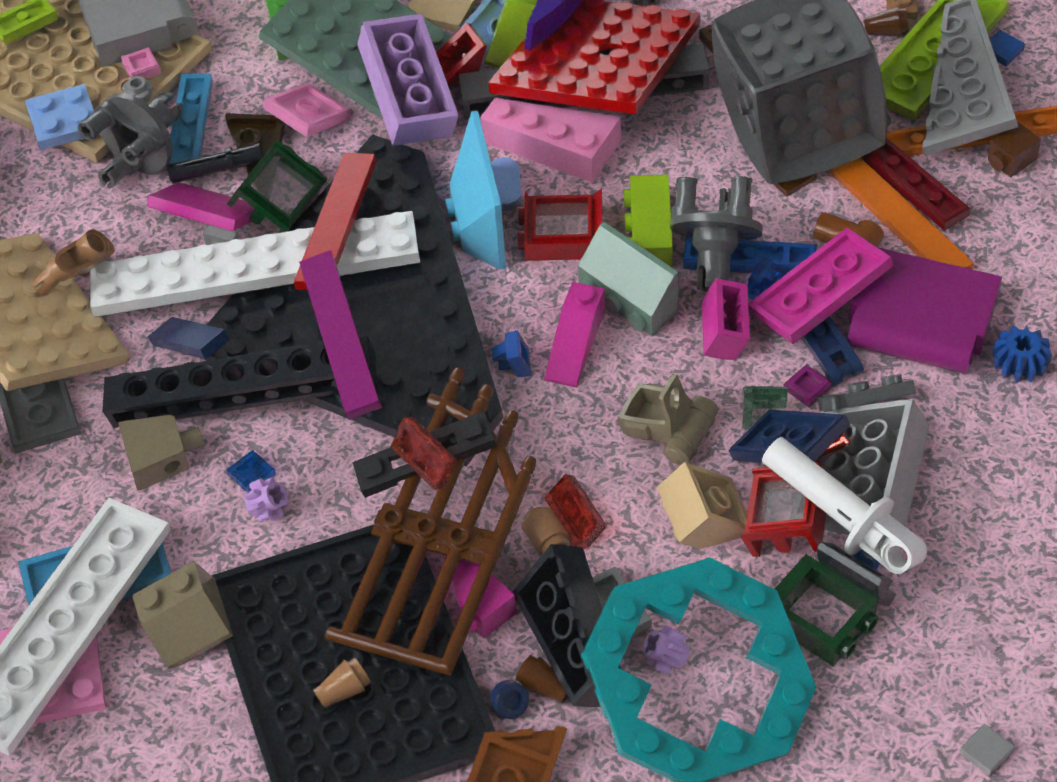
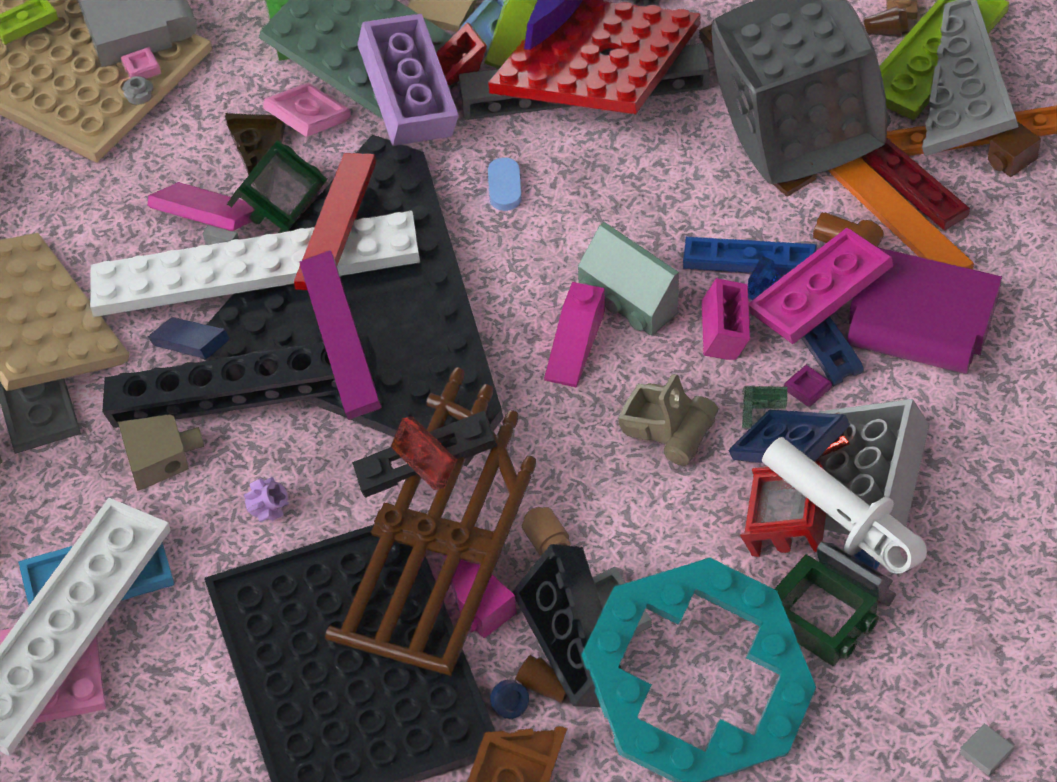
light blue plate [25,84,100,151] -> none
medium nougat connector [32,229,115,296] -> none
dark grey piece [78,92,183,188] -> none
dark tan slope [132,561,233,669] -> none
dark azure plate [166,74,213,171] -> none
black pin [167,143,264,184] -> none
clear blue tile [226,450,276,493] -> none
medium nougat cone [313,658,371,709] -> none
medium azure slope [445,111,506,270] -> none
bright pink wedge [480,98,621,183] -> none
blue tile [492,330,531,377] -> none
red window [518,189,603,261] -> none
clear red plate [544,474,608,549] -> none
lime brick [624,174,673,267] -> none
lavender gear [643,625,689,674] -> none
tan slope [657,462,747,549] -> none
dark grey piece [670,176,763,292] -> none
dark grey plate [817,374,916,412] -> none
blue tile [990,30,1025,67] -> none
blue gear [992,325,1052,383] -> none

